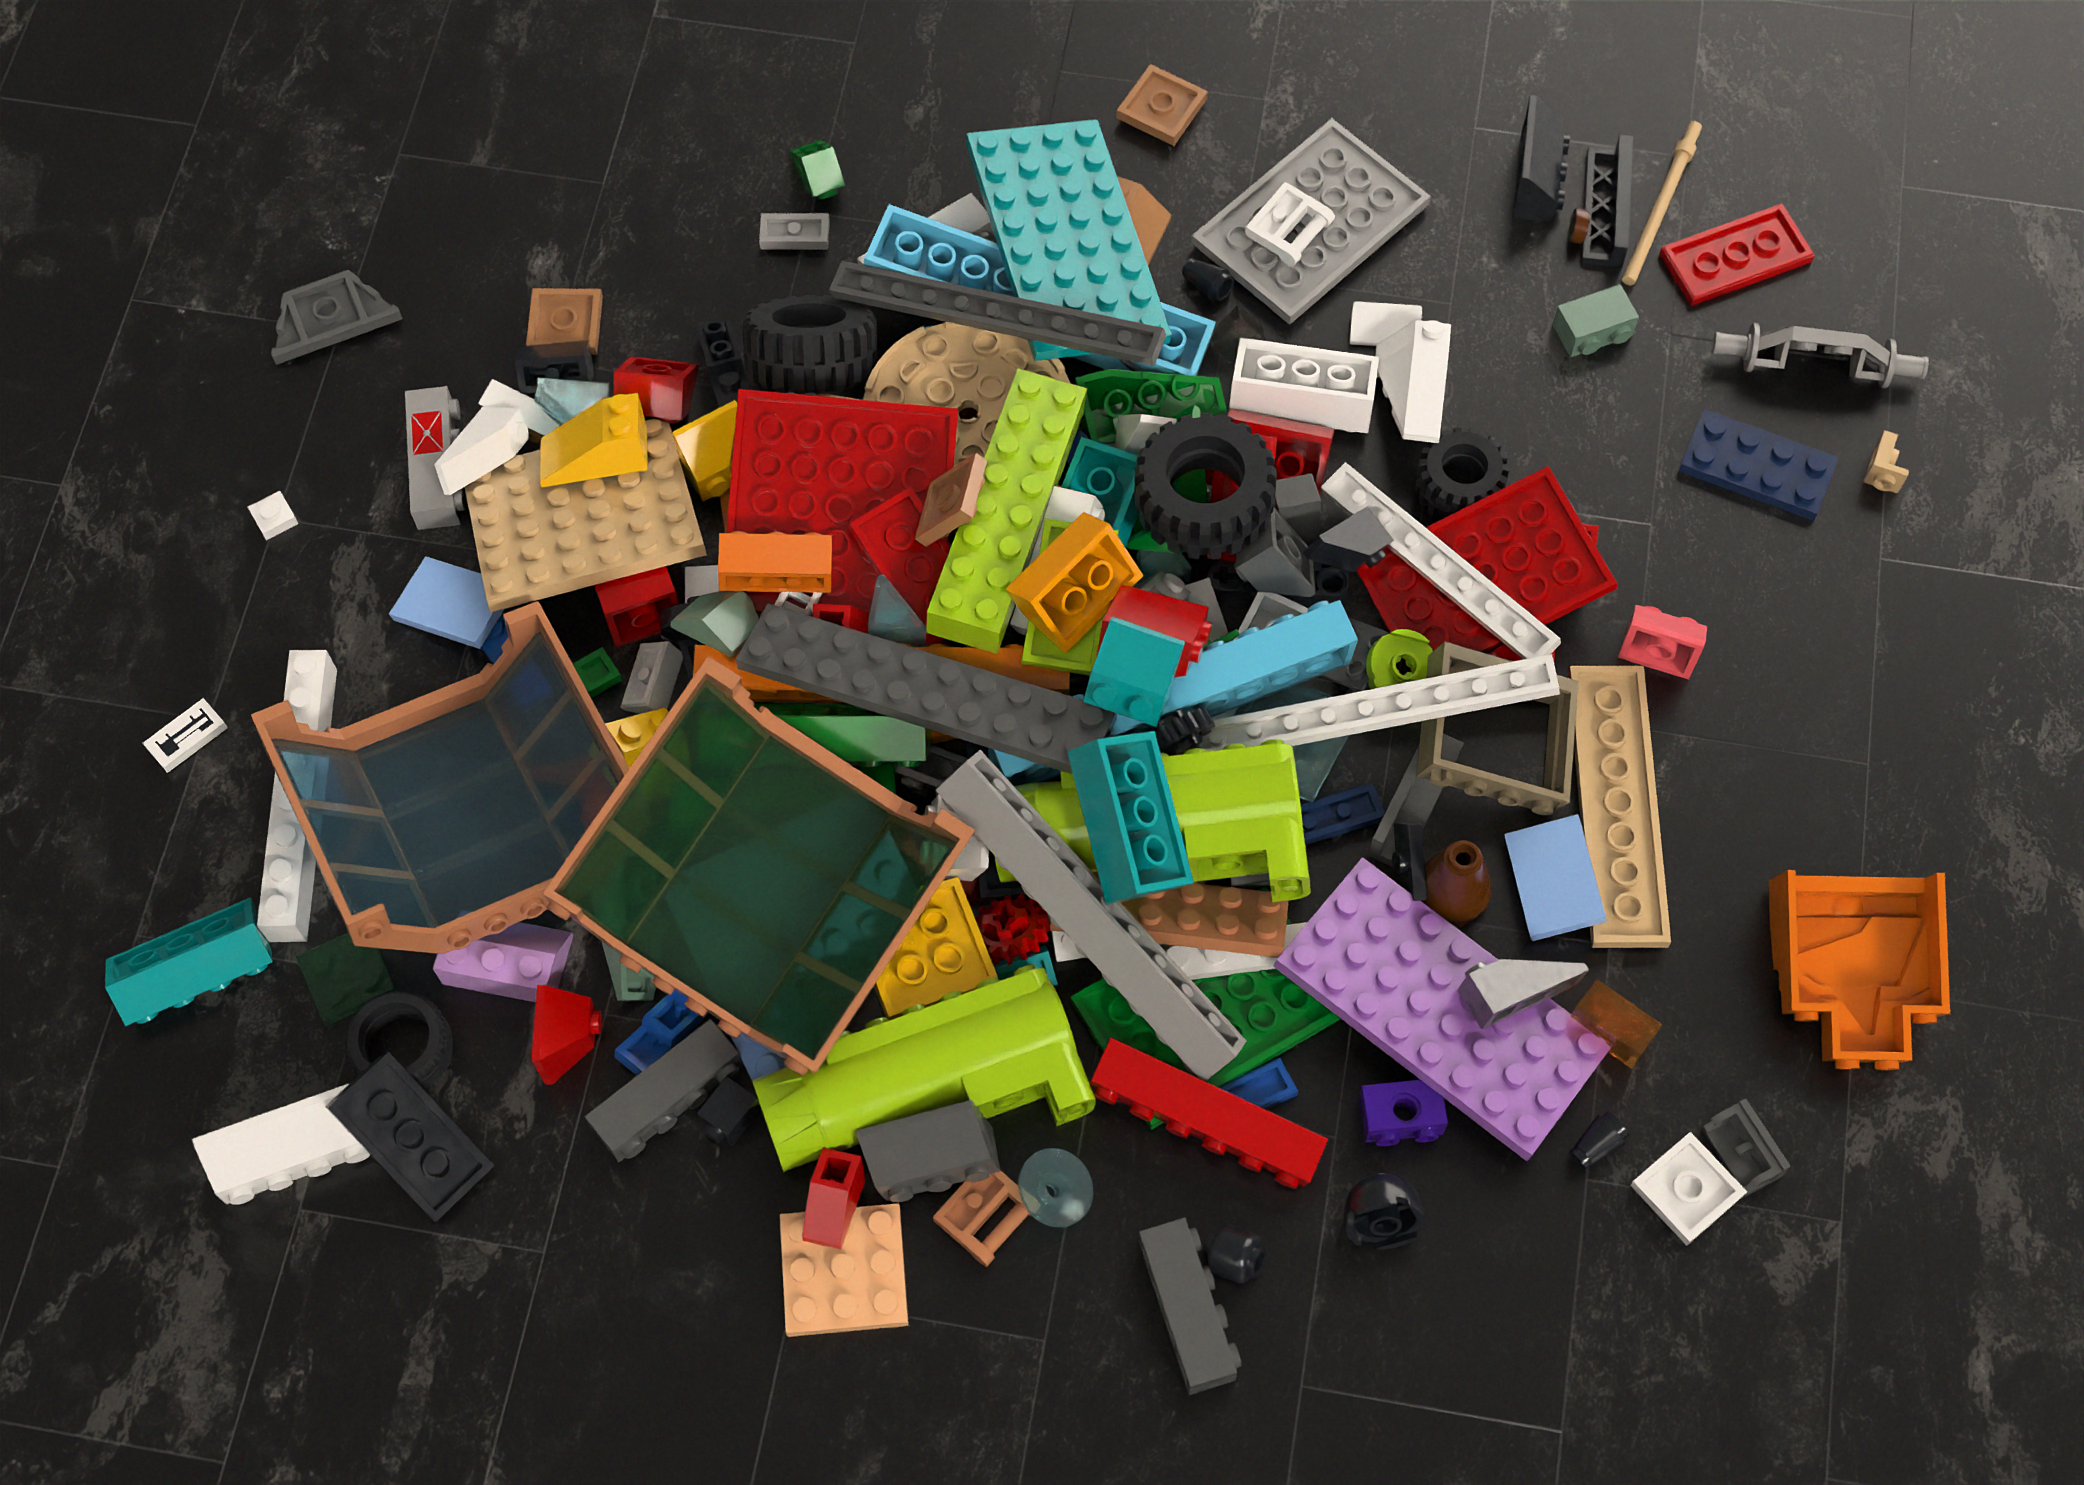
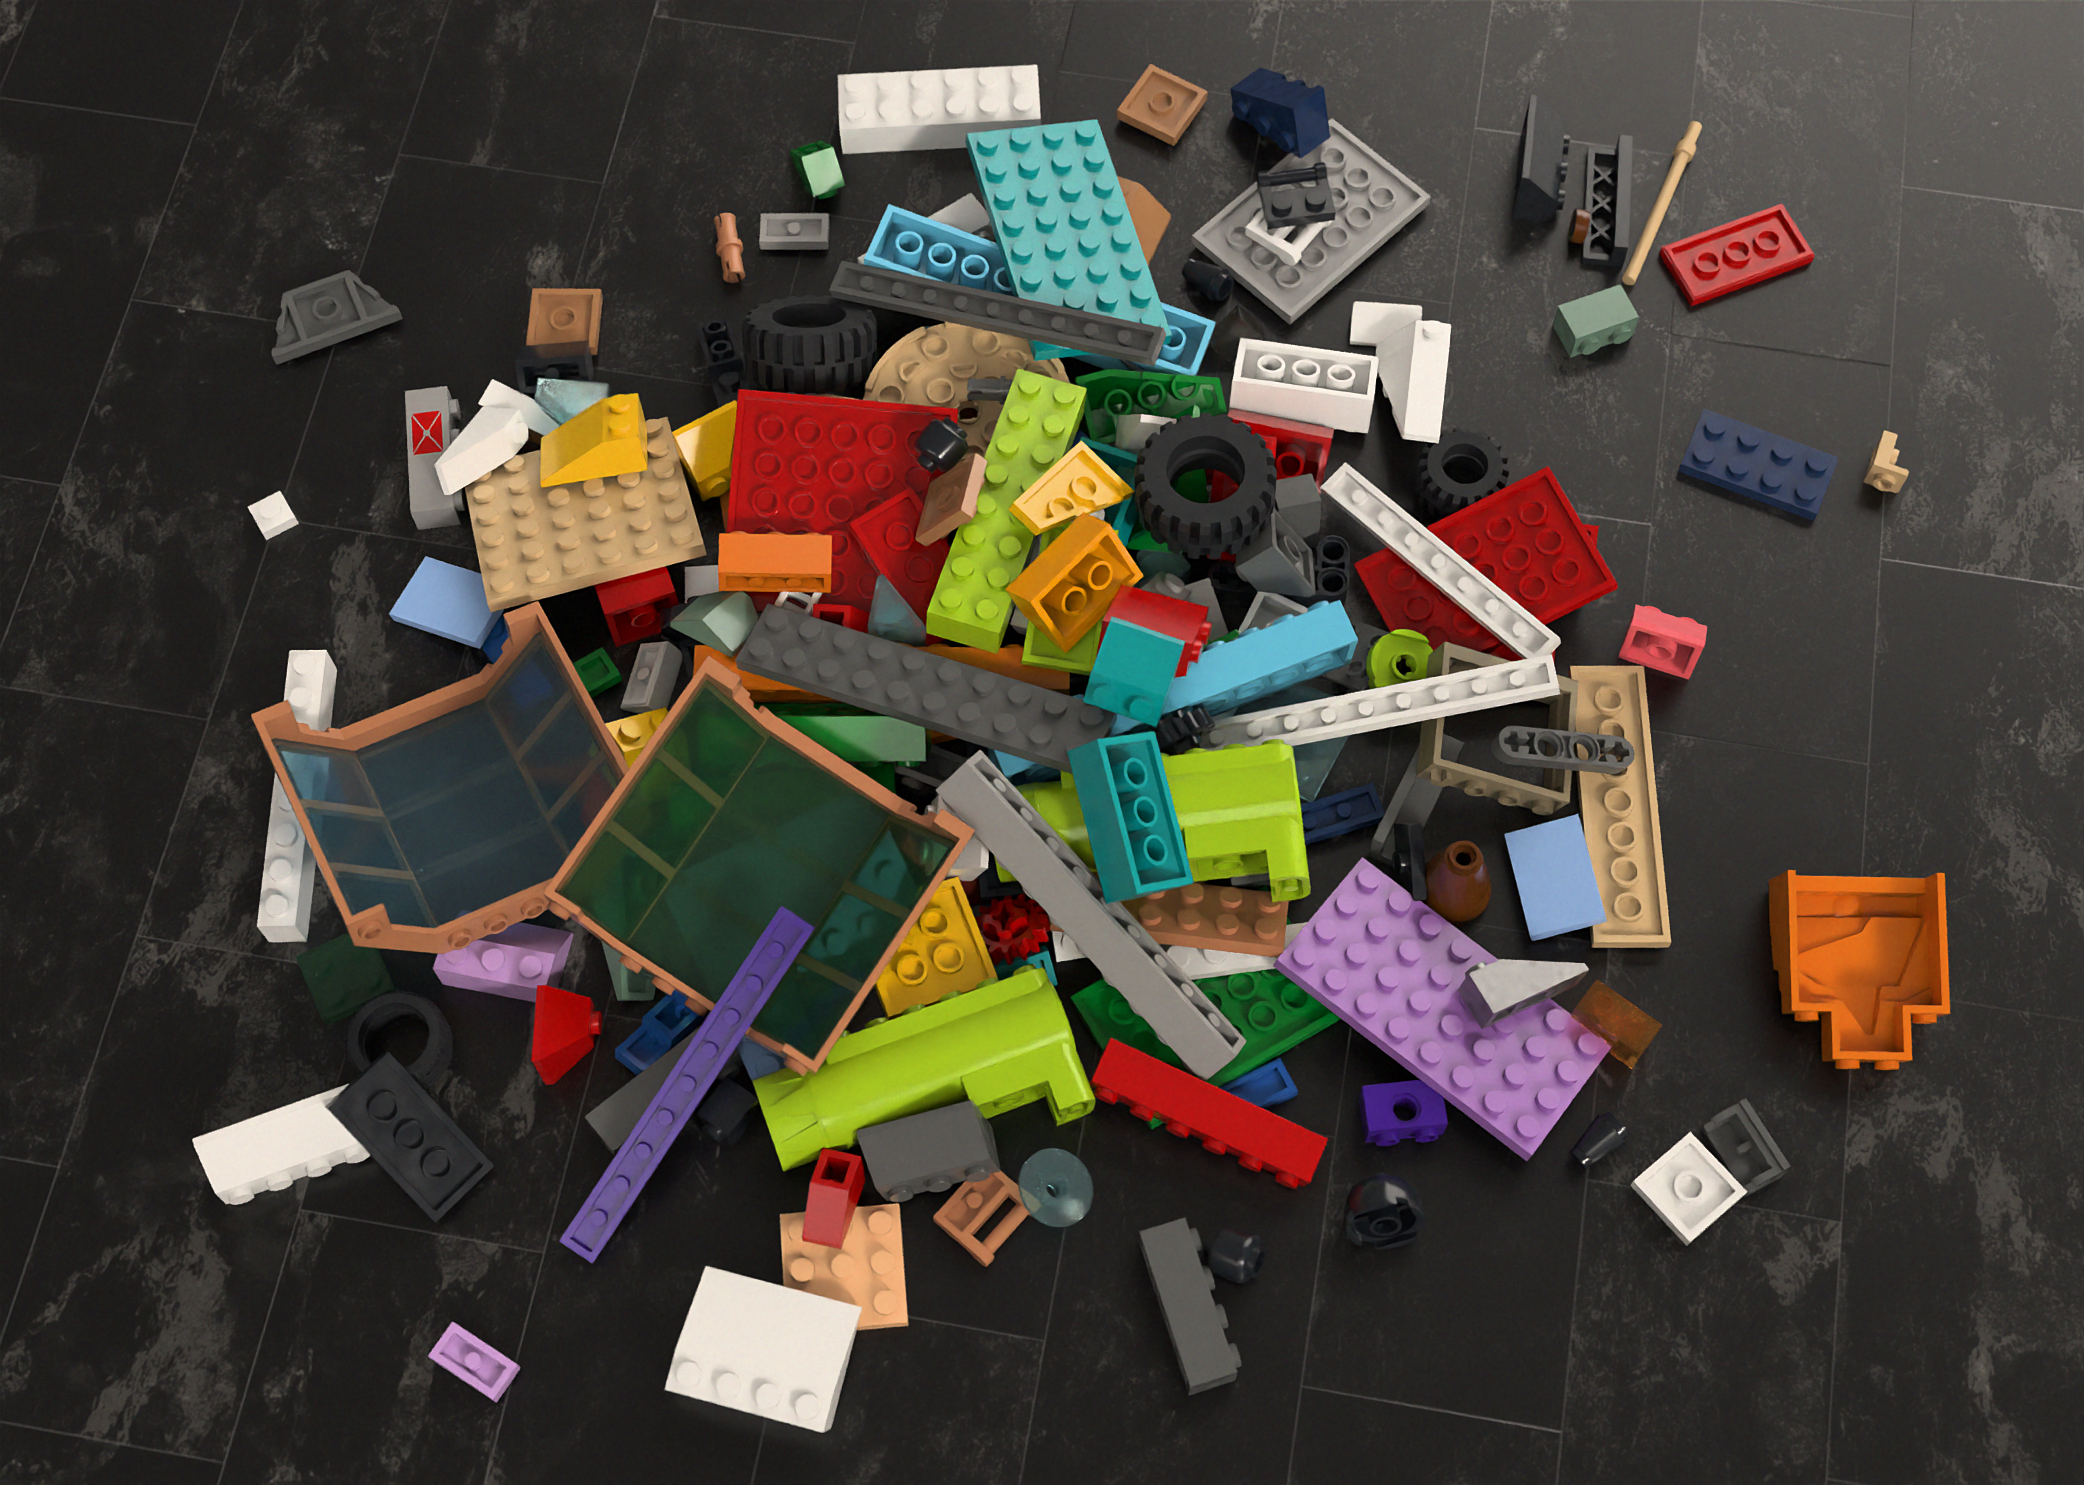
teal slope [105,897,273,1026] -> none
white tile [143,698,228,773] -> none
red slope [613,356,699,424] -> none
slope [1303,506,1394,572] -> none
light grey plate [1712,323,1929,388] -> none
none -> lavender plate [428,1322,520,1403]
none -> dark purple plate [559,905,816,1263]
none -> white slope [665,1266,862,1433]
none -> nougat pin [714,213,745,283]
none -> white brick [838,65,1041,154]
none -> black head [914,417,968,474]
none -> dark grey pin [967,376,1012,405]
none -> yellow wing [1008,441,1135,536]
none -> dark blue wedge [1230,67,1330,159]
none -> black plate [1256,162,1336,230]
none -> dark grey beam [1491,726,1635,774]

